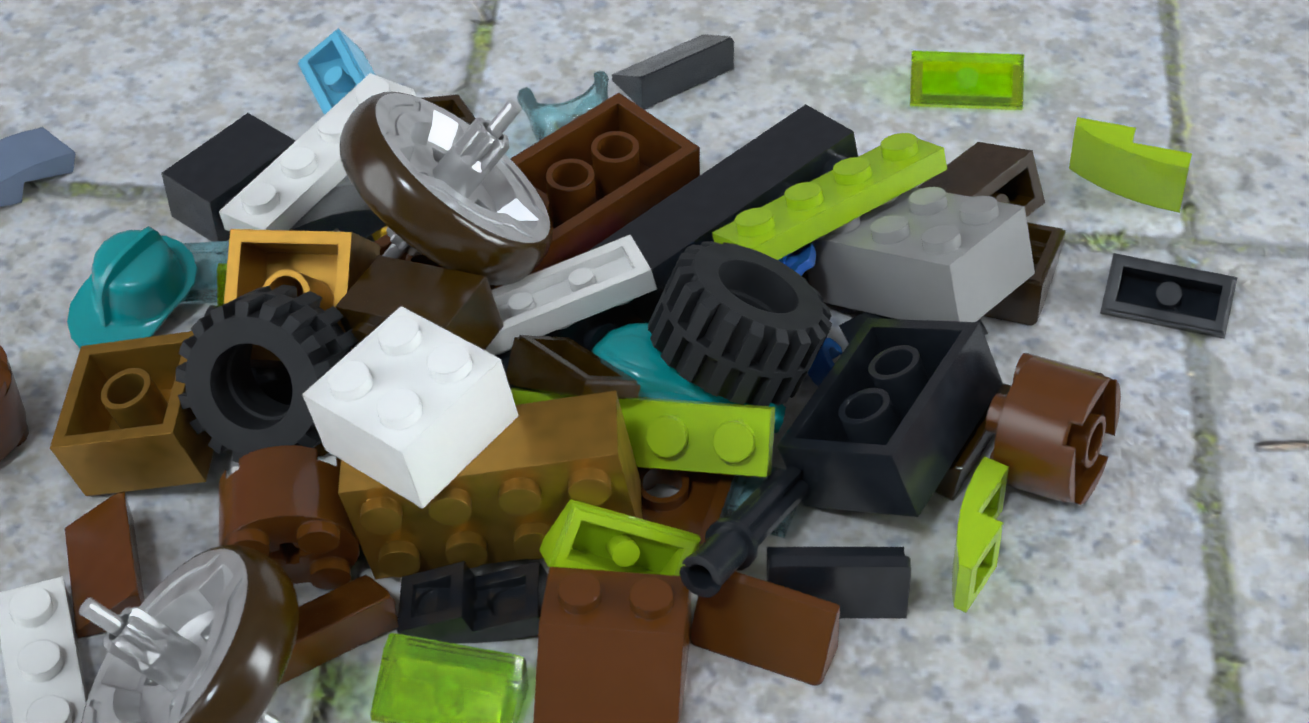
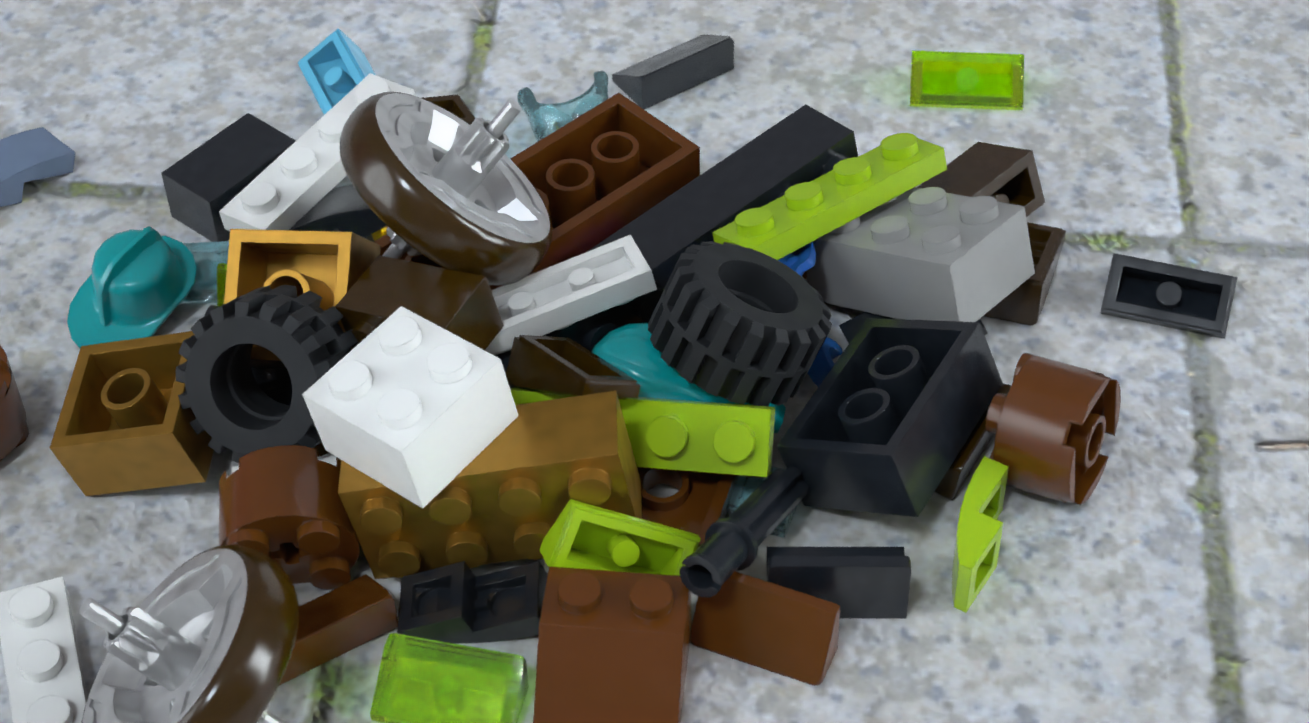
reddish brown slope [65,491,144,638] -> none
lime slope [1069,117,1192,213] -> none

